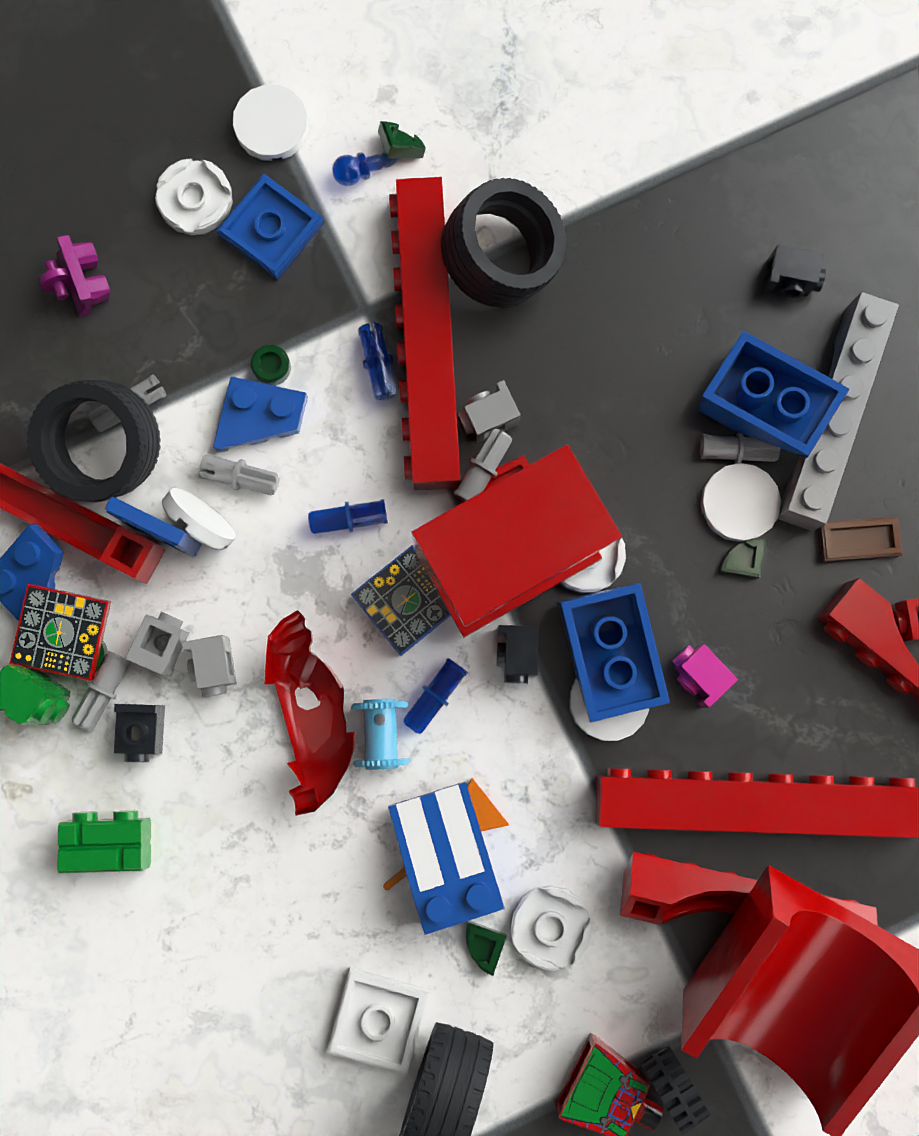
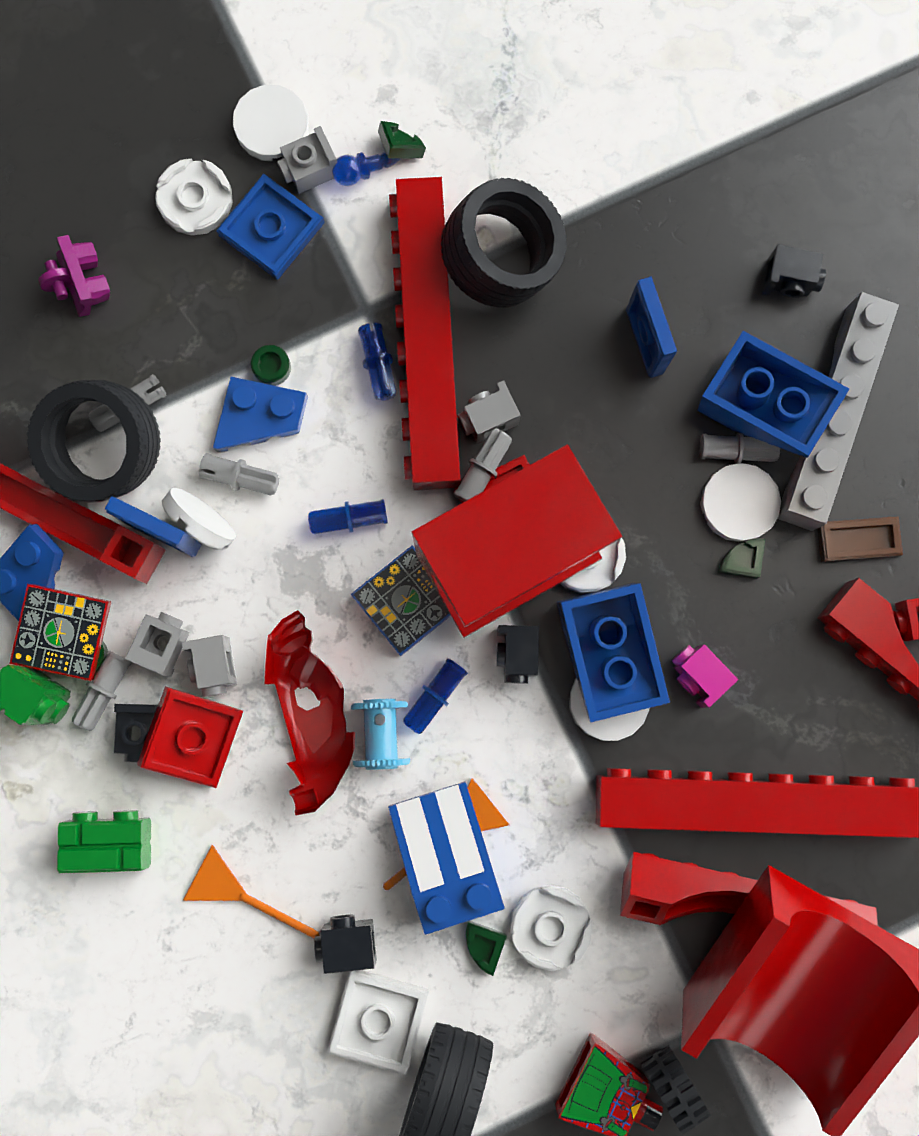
none -> red tile [137,686,243,788]
none -> orange piece [183,845,320,939]
none -> light grey brick [277,126,340,194]
none -> black brick [314,914,377,974]
none -> blue tile [626,276,677,378]

